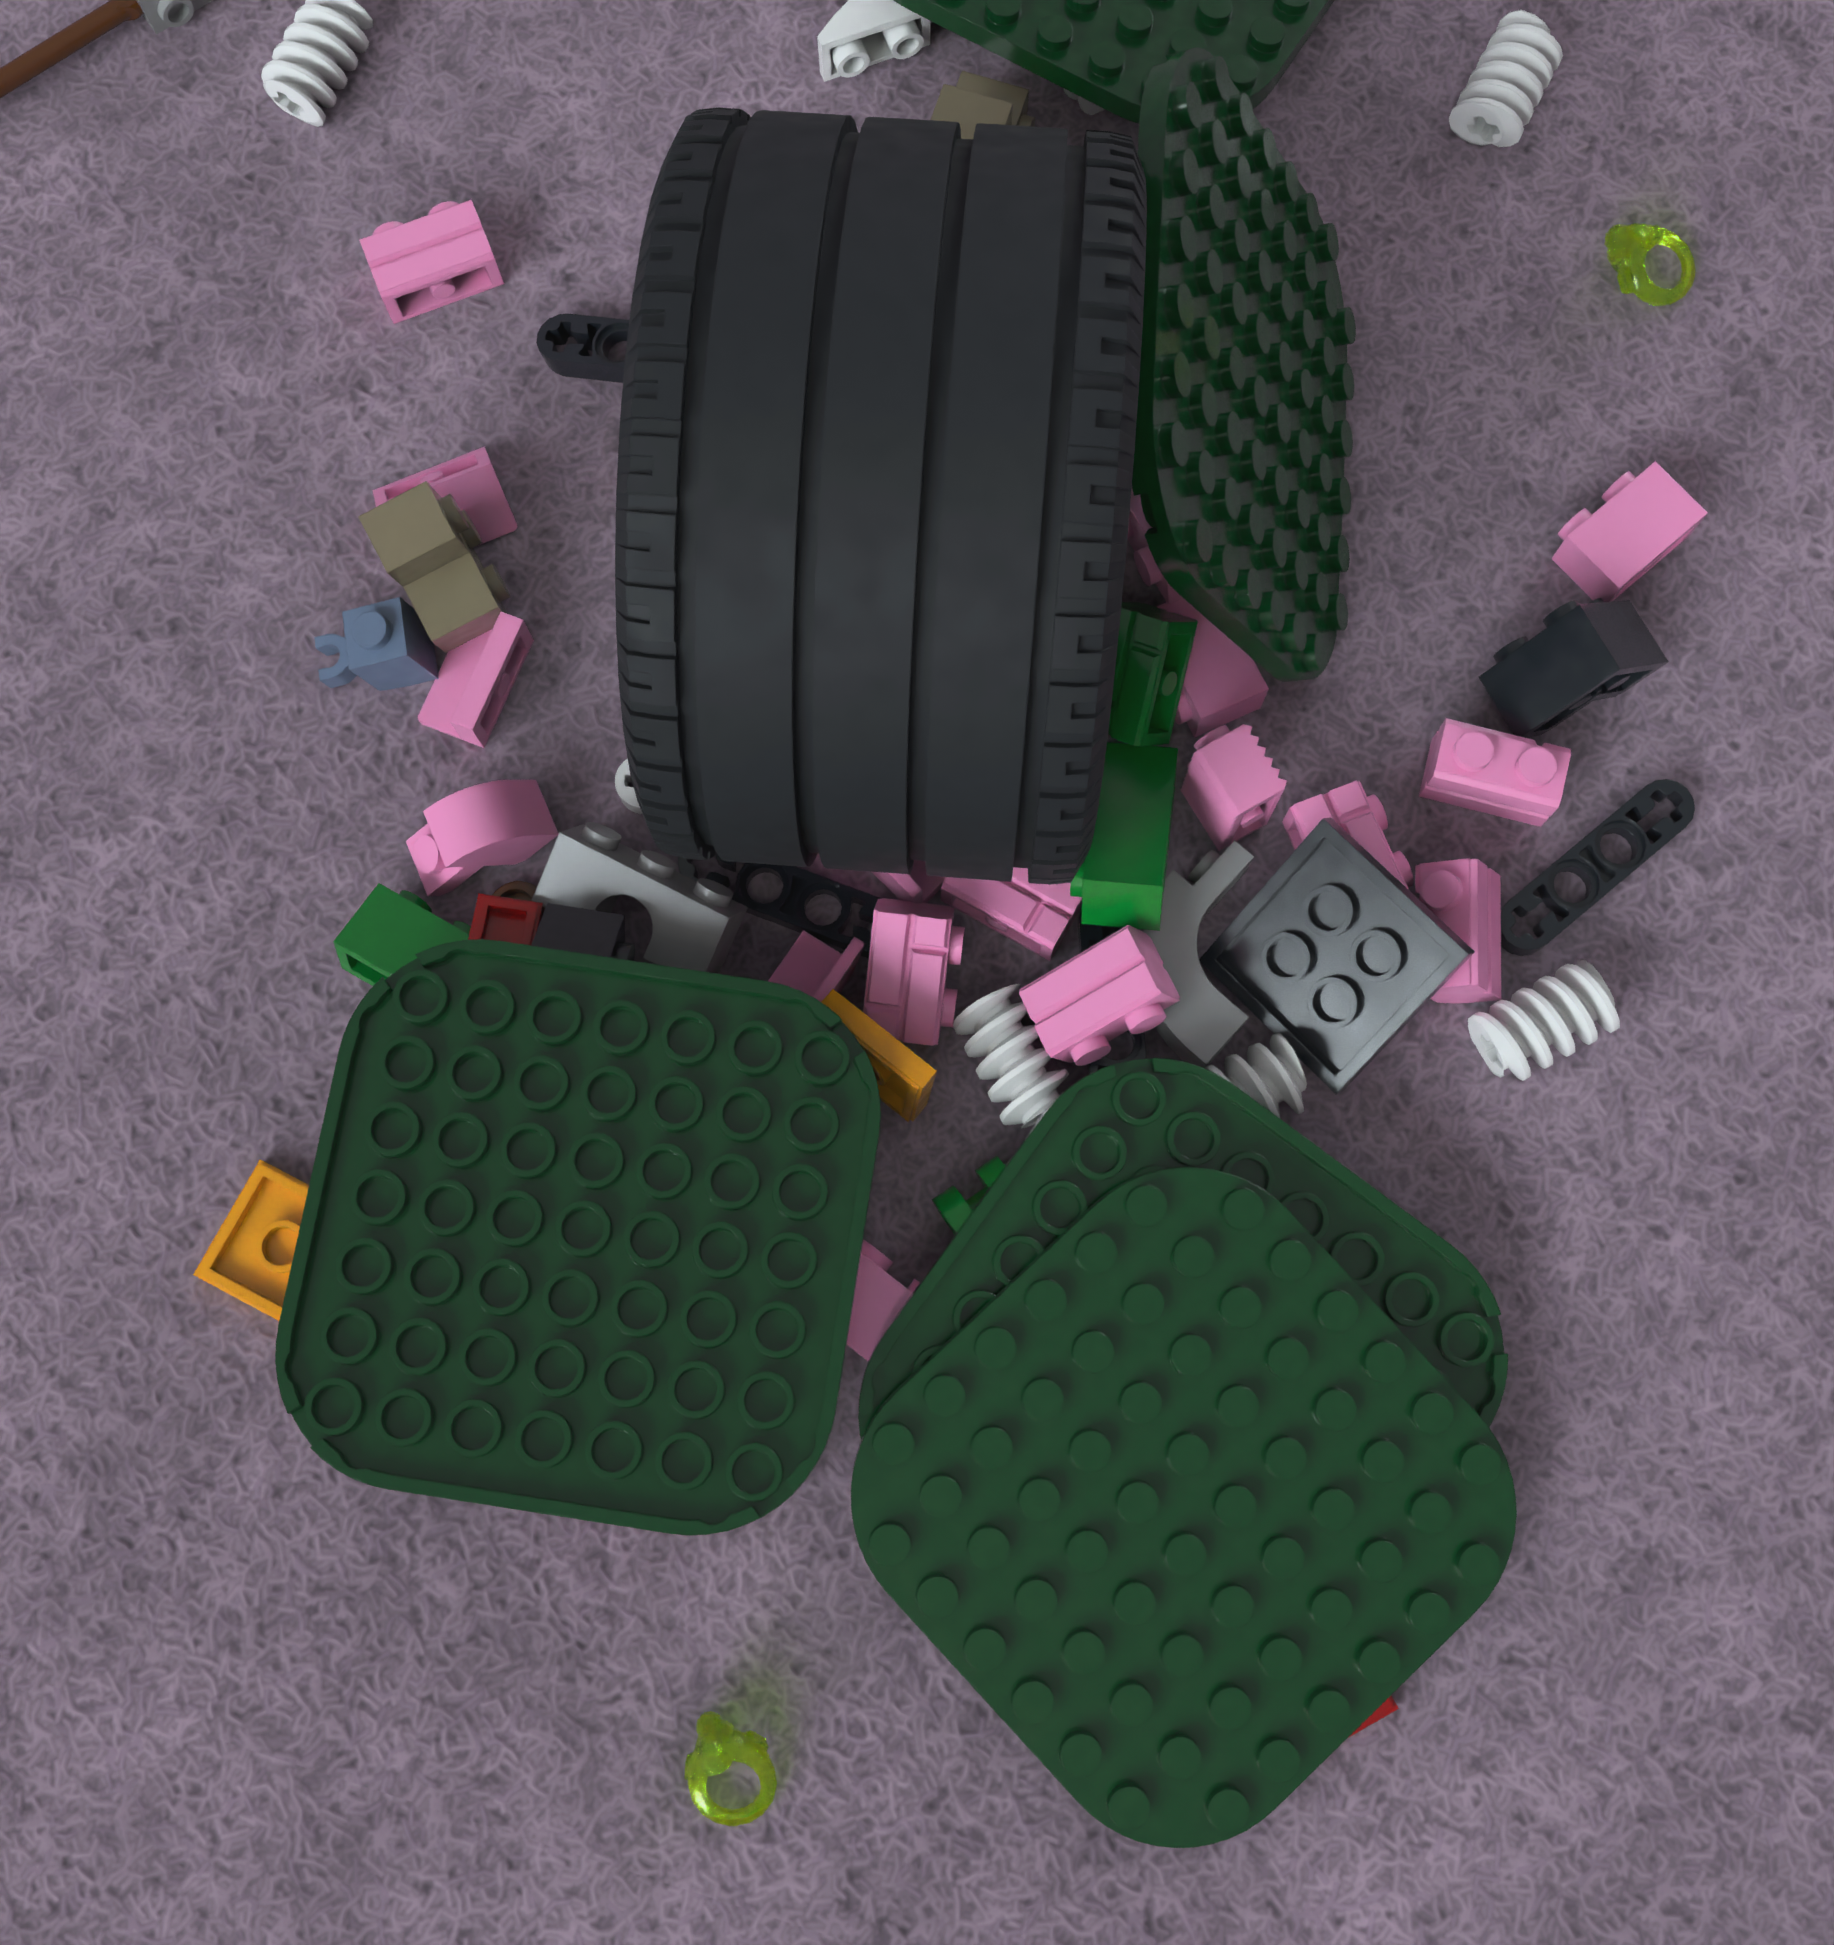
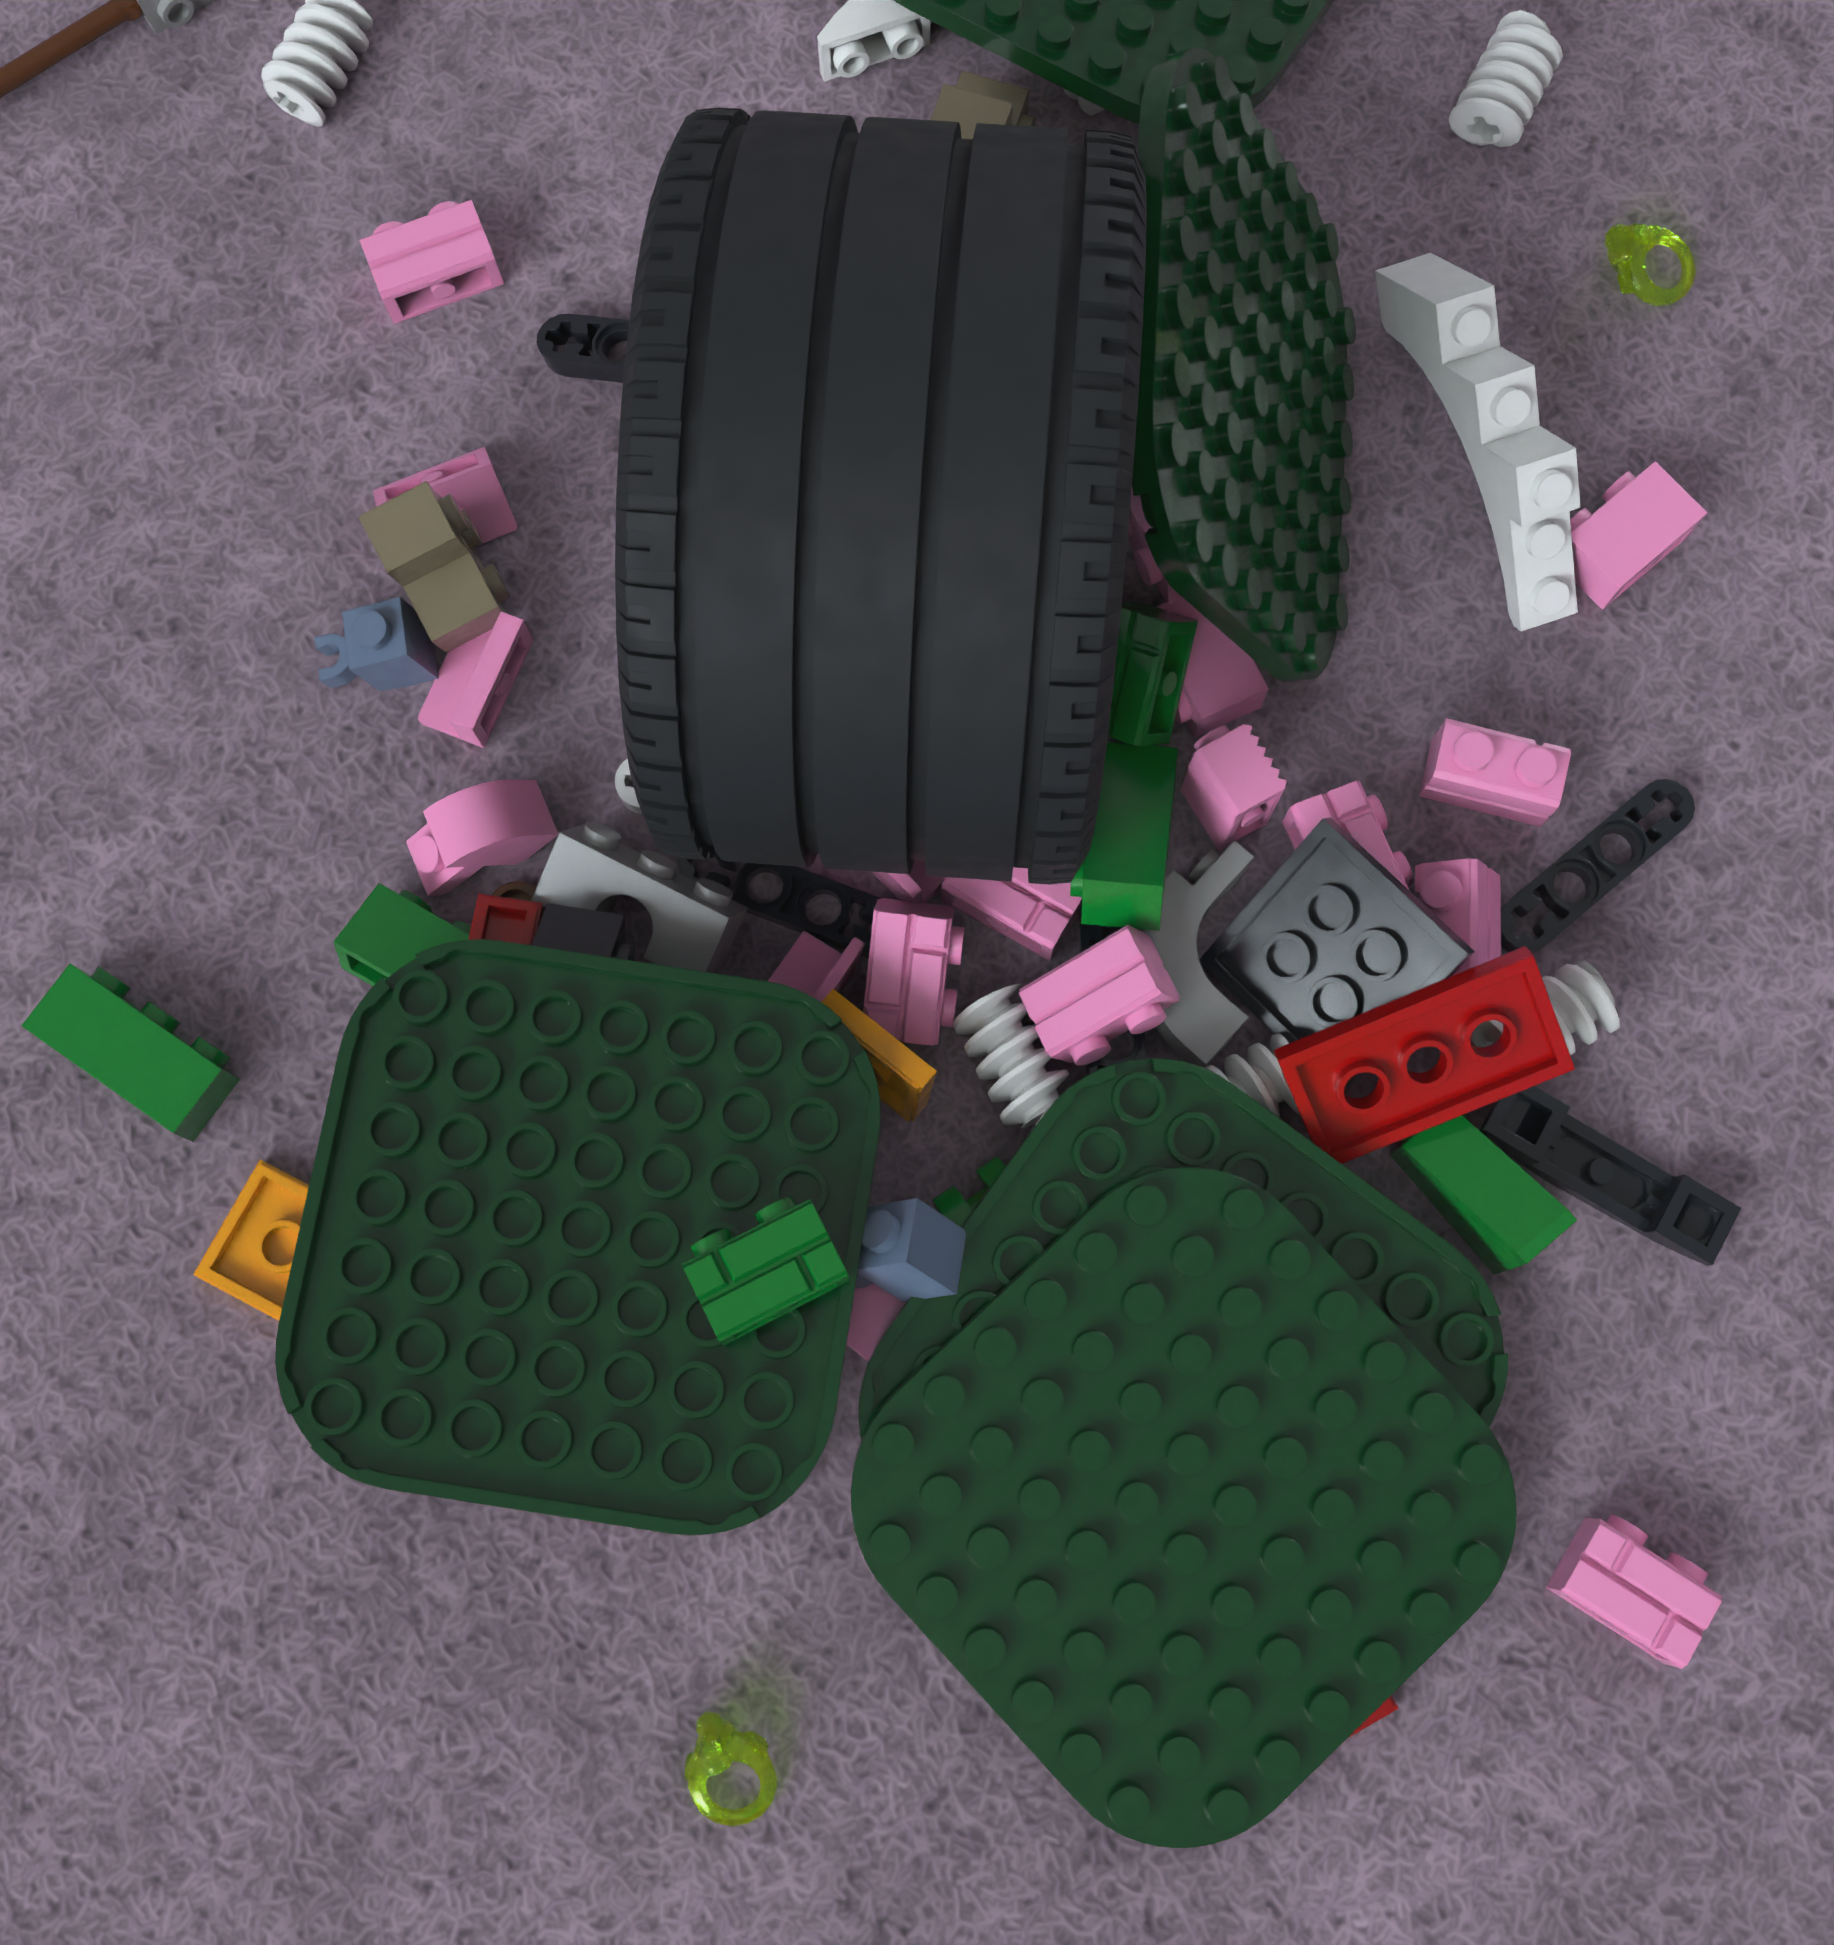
black brick [1479,598,1669,738] -> none
none -> green brick [21,963,240,1142]
none -> green brick [682,1196,850,1346]
none -> sand blue brick [856,1198,966,1302]
none -> red plate [1273,946,1575,1164]
none -> white arch [1375,253,1581,632]
none -> green slope [1389,1115,1577,1275]
none -> black slope [1479,1086,1741,1266]
none -> bright pink brick [1546,1514,1722,1669]

